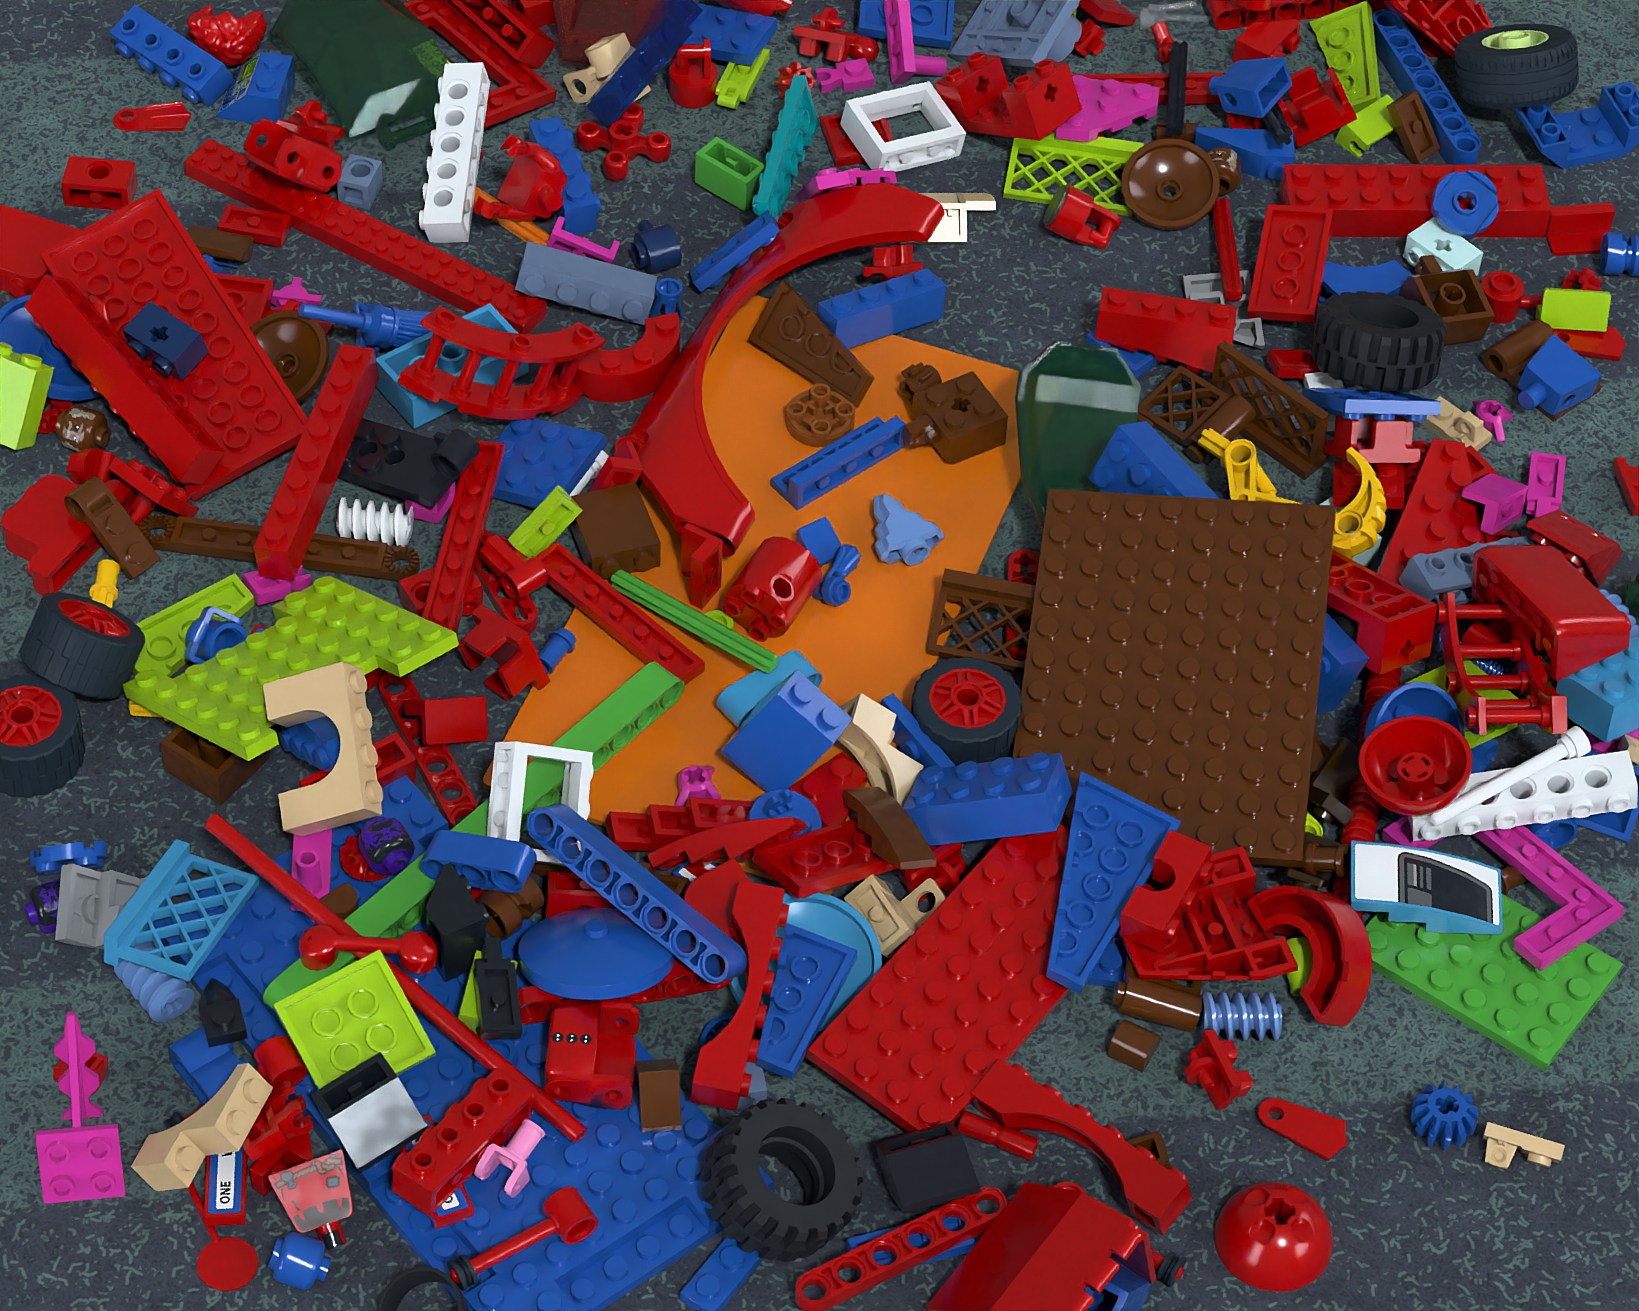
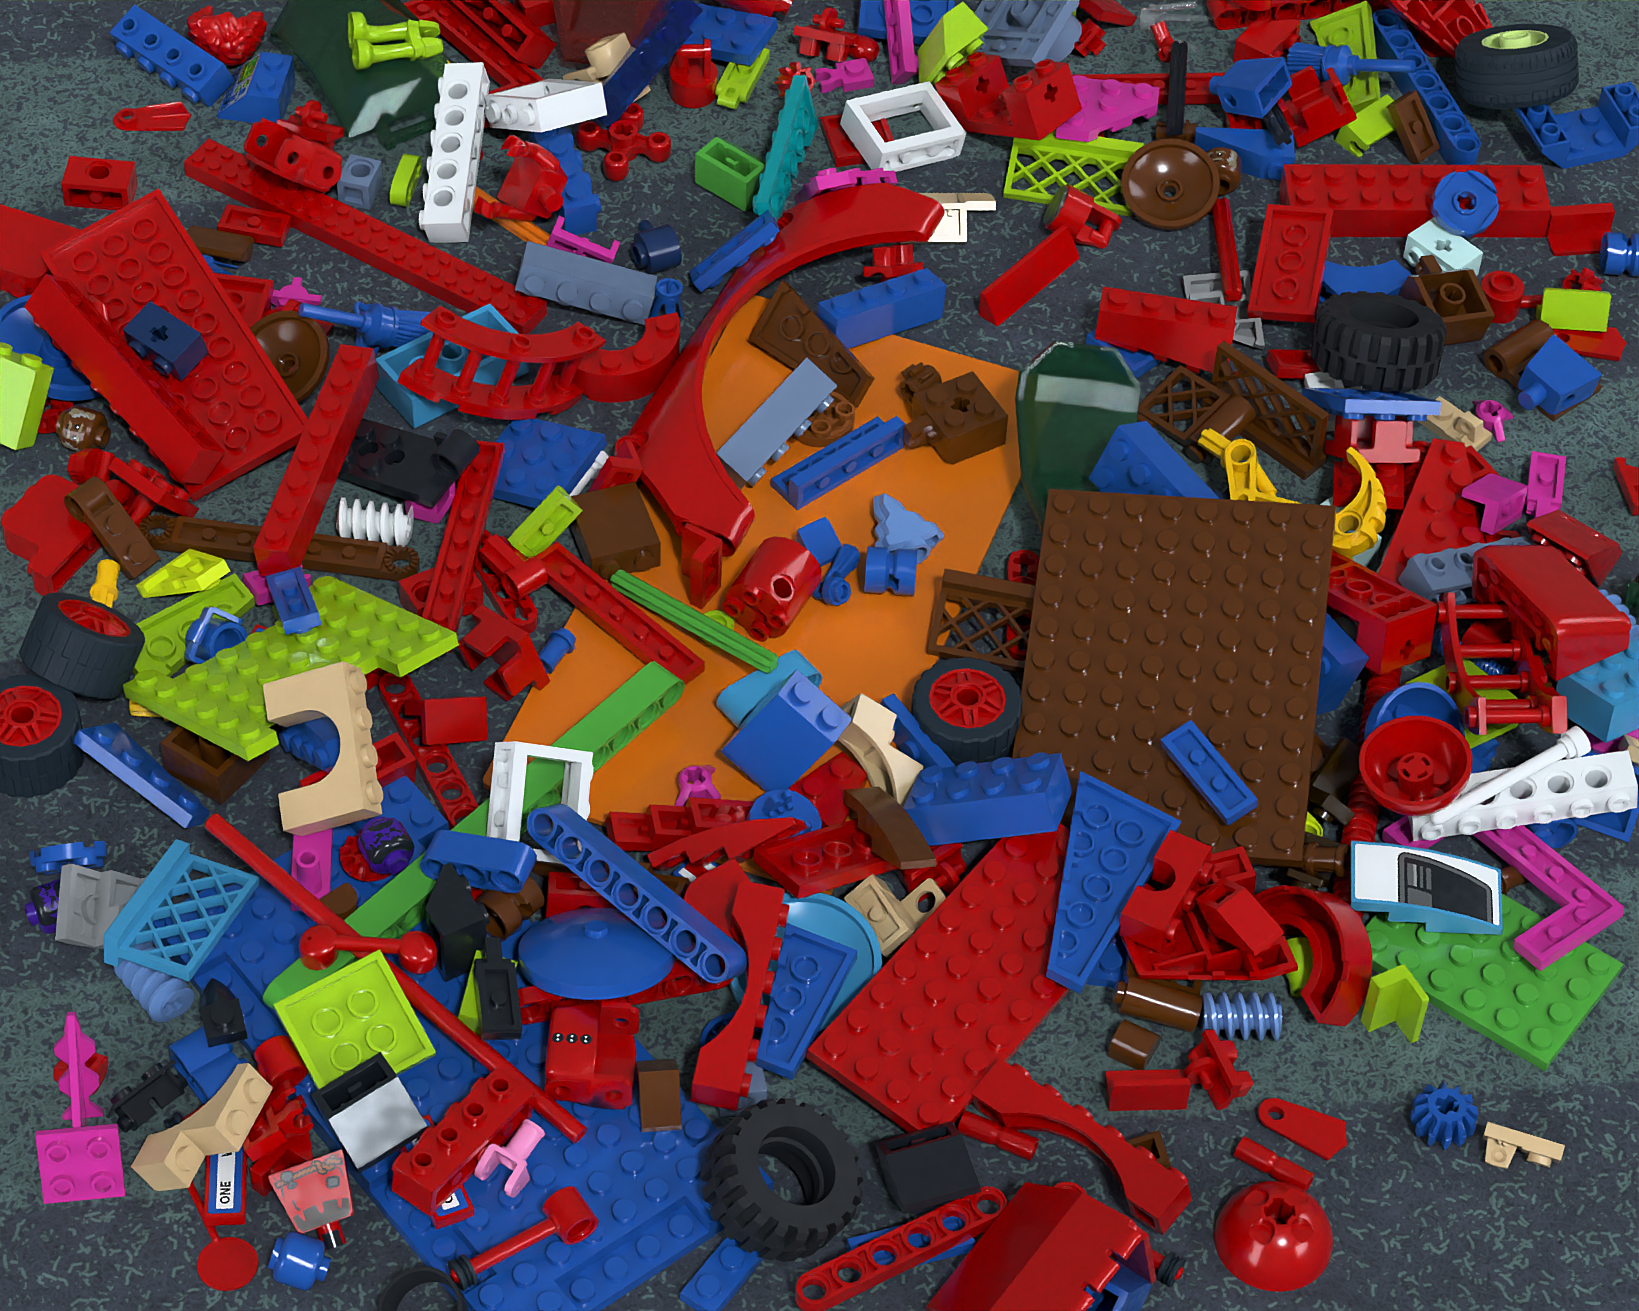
none -> blue wing [74,723,210,829]
none -> black hinge [106,1059,188,1133]
none -> neon yellow wing [136,548,230,598]
none -> blue plate [265,567,322,635]
none -> lime piece [348,11,443,70]
none -> lime beam [390,153,422,207]
none -> white window [485,79,607,132]
none -> sand blue brick [716,358,837,490]
none -> blue wheel [864,546,917,596]
none -> lime slope [918,1,989,85]
none -> red slope [978,224,1079,326]
none -> red panel [1105,1069,1191,1111]
none -> blue plate [1161,720,1258,826]
none -> red slope [1195,877,1284,956]
none -> red piece [1234,1136,1315,1191]
none -> blue piece [1286,42,1416,85]
none -> lime panel [1361,964,1429,1044]

